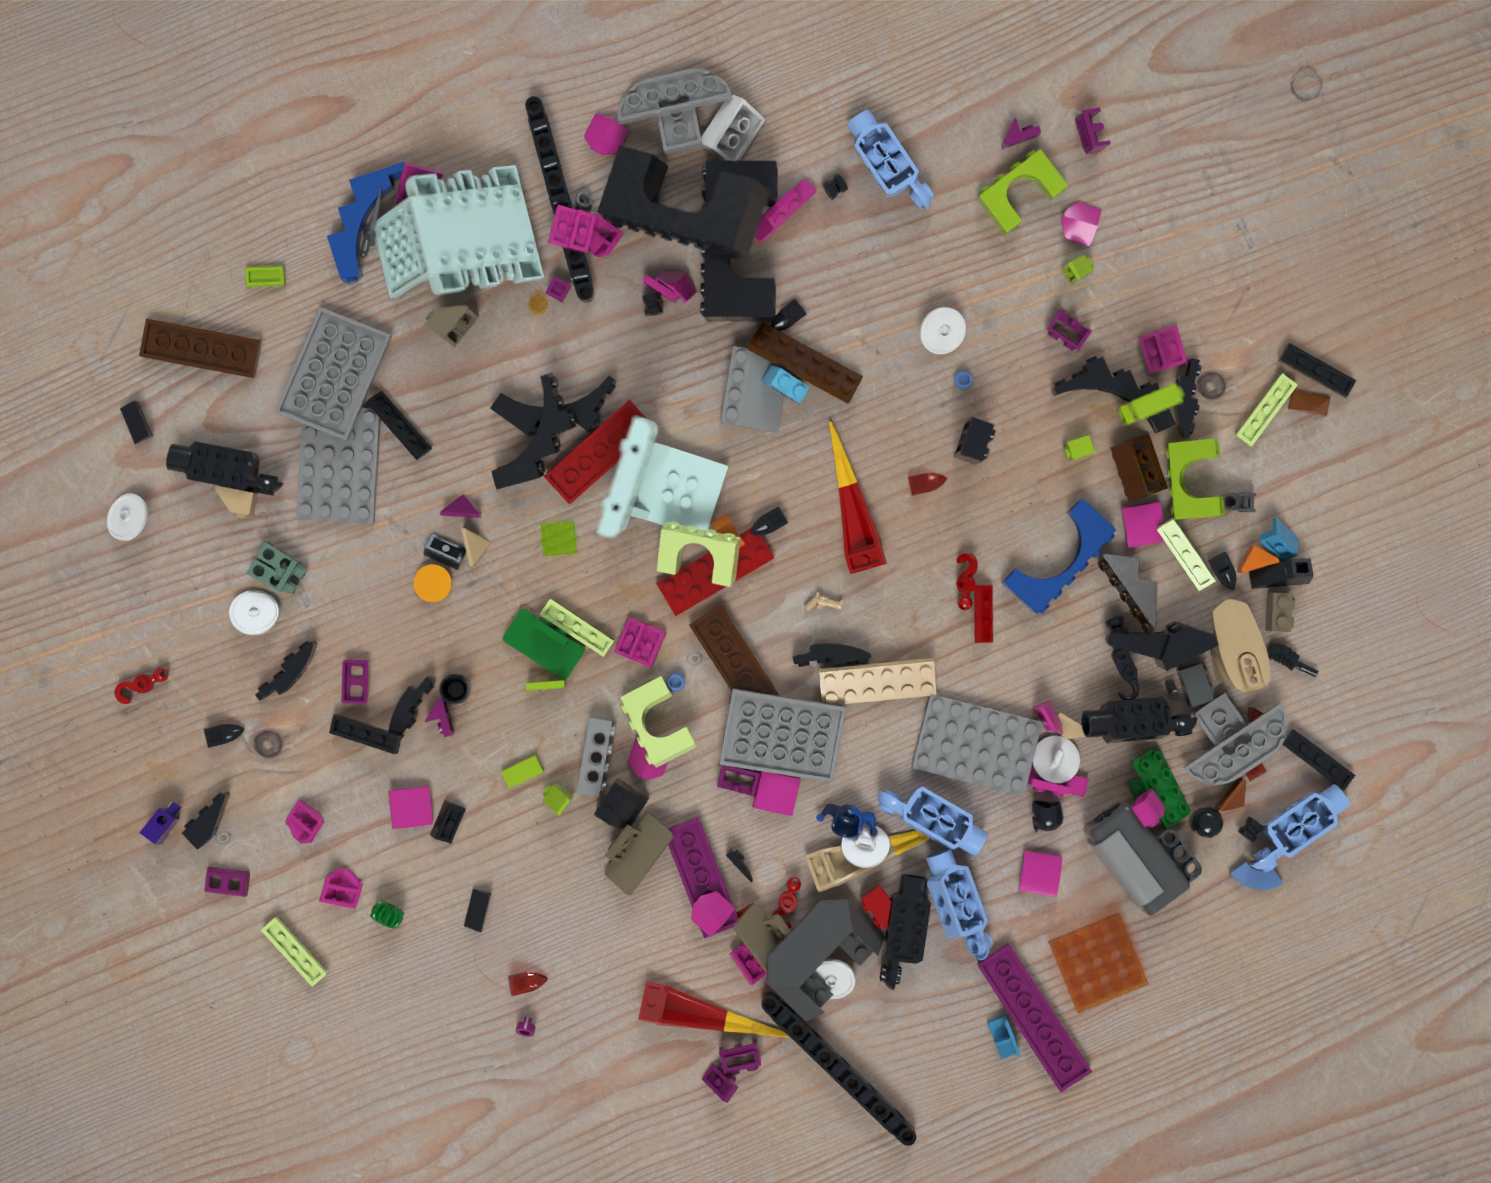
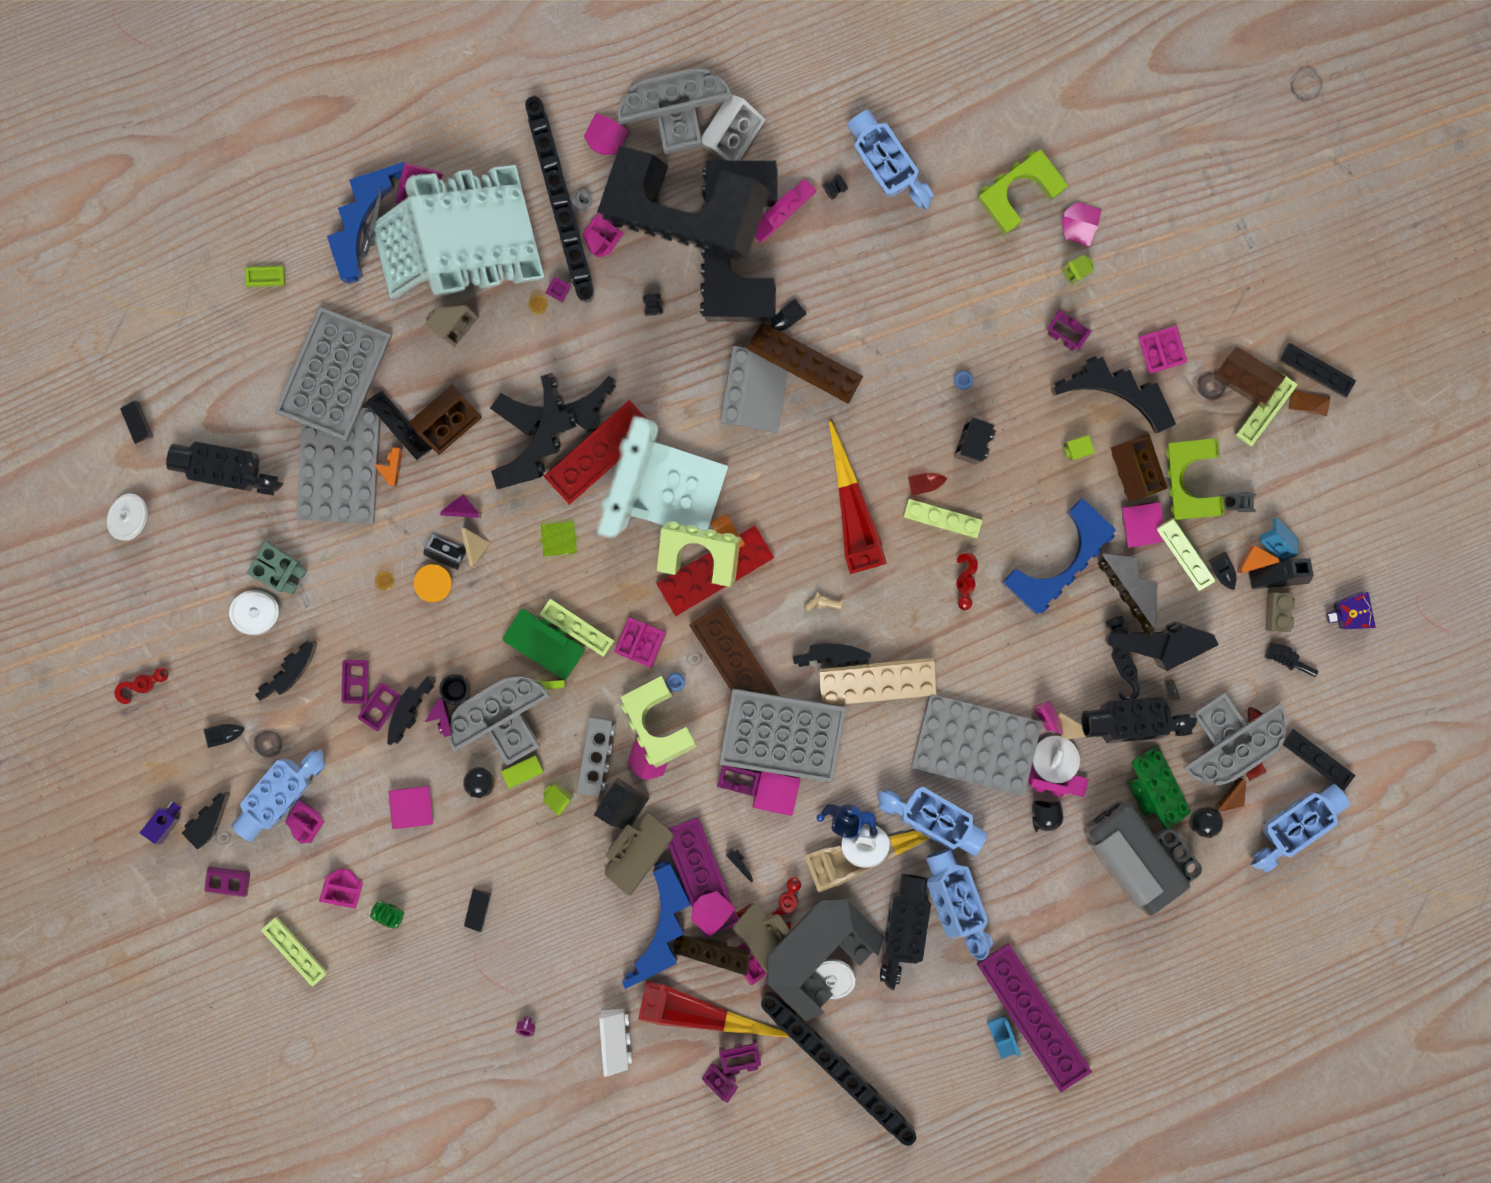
reddish brown plate [139,318,261,378] -> none
tan slope [215,485,258,519] -> none
black plate [329,714,402,754] -> none
black slope [430,800,466,844] -> none
clear red plate [508,972,548,996] -> none
dark pink slope [547,205,597,253] -> none
dark pink tile [643,275,679,303] -> none
dark pink slope [655,269,696,303] -> none
black plate [750,506,788,535] -> none
medium azure brick [762,365,810,404] -> none
red slope [860,883,891,930] -> none
white shield [919,307,966,354] -> none
red plate [974,585,993,643] -> none
magenta slope [1001,118,1041,149] -> none
dark pink slope [1019,851,1063,897] -> none
clear orange piece [1048,913,1149,1013] -> none
magenta window [1075,107,1111,155] -> none
lime arch [1116,383,1183,426] -> none
dark pink brick [1131,789,1166,828] -> none
black slope [1174,358,1201,437] -> none
dark grey brick [1176,663,1215,707] -> none
tan piece [1210,599,1271,693] -> none
medium blue tile [1229,862,1283,890] -> none
black wheel [1237,816,1265,843] -> none
none -> light blue brick [231,748,327,842]
none -> magenta piece [358,683,401,731]
none -> orange slope [374,447,403,487]
none -> clear yellow plate [375,571,394,590]
none -> reddish brown slope [409,384,482,455]
none -> light grey plate [449,676,551,765]
none -> black helmet [463,767,495,799]
none -> white slope [599,1008,632,1077]
none -> blue arch [622,861,691,989]
none -> dark brown slope [674,935,750,976]
none -> yellowish green plate [903,499,982,539]
none -> reddish brown slope [1215,346,1286,409]
none -> dark purple torso [1326,592,1376,629]

